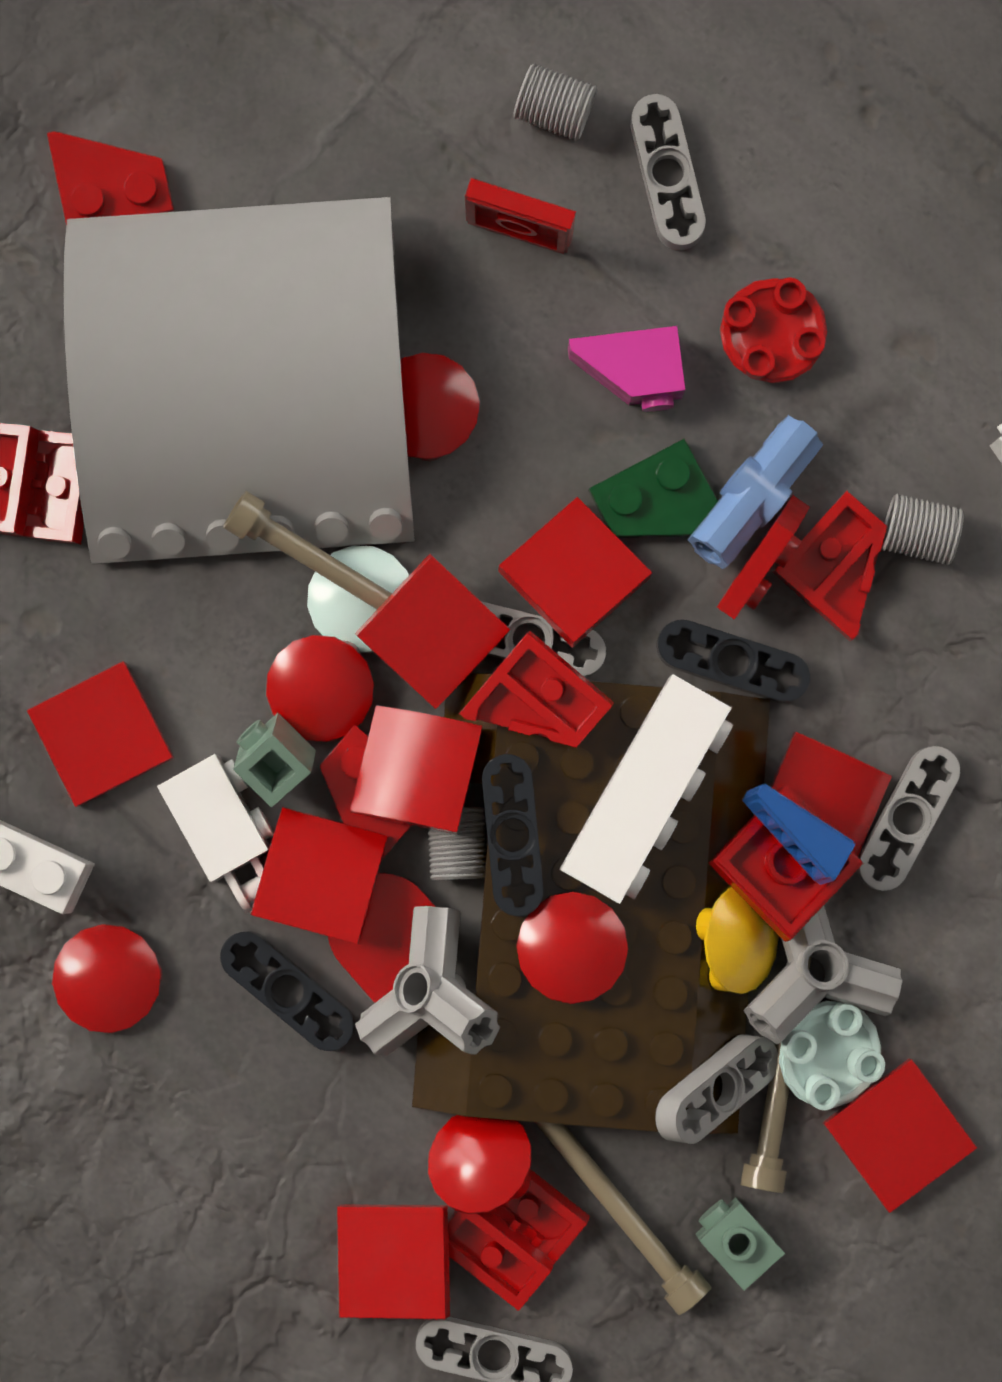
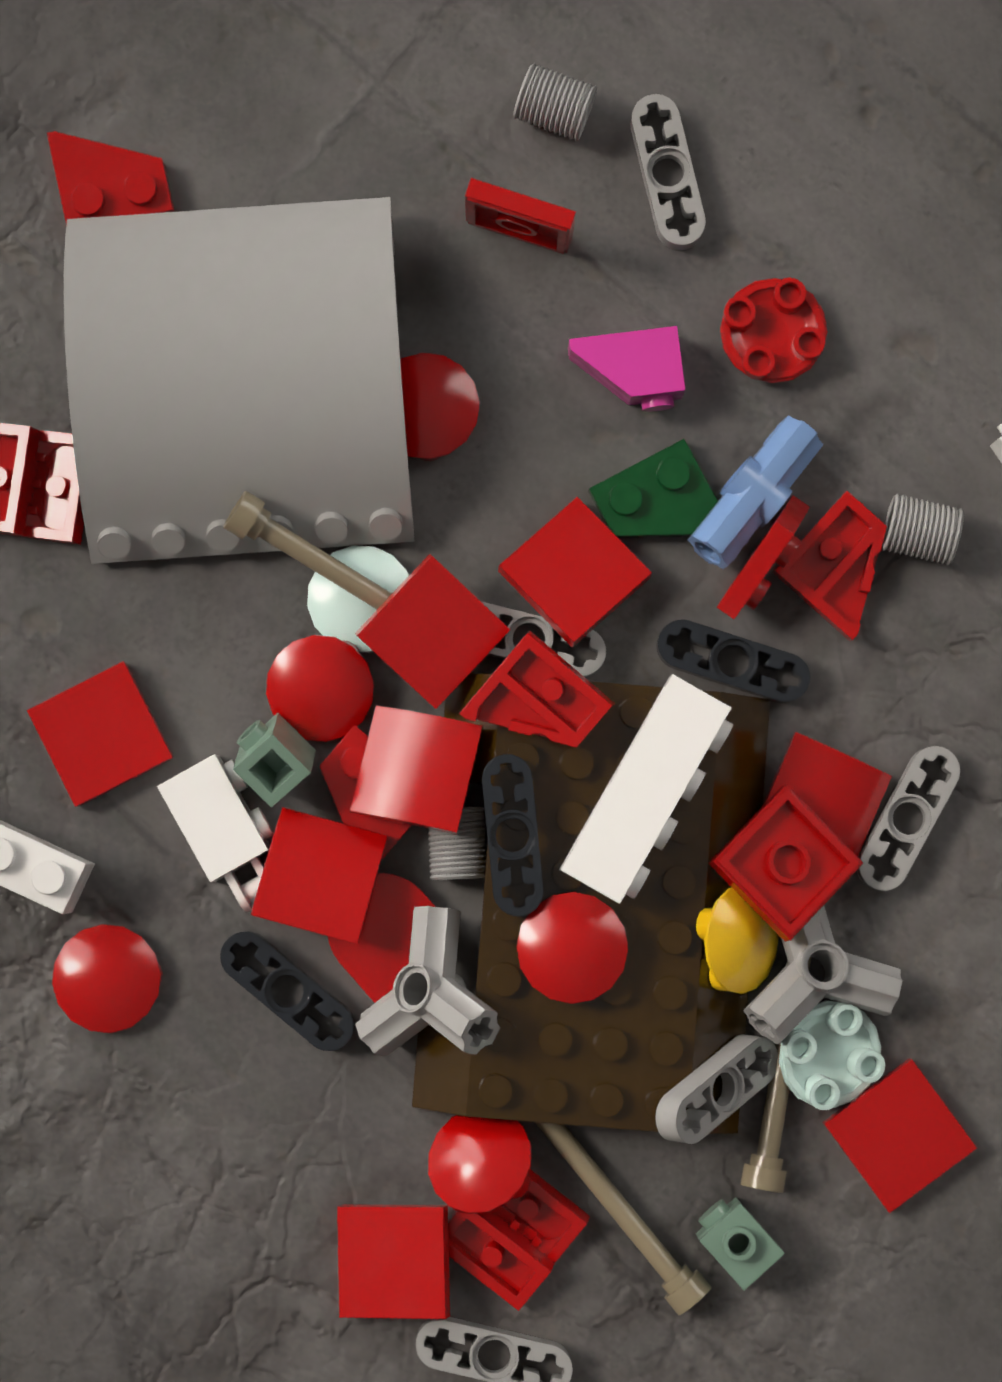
blue slope [742,784,855,885] -> none

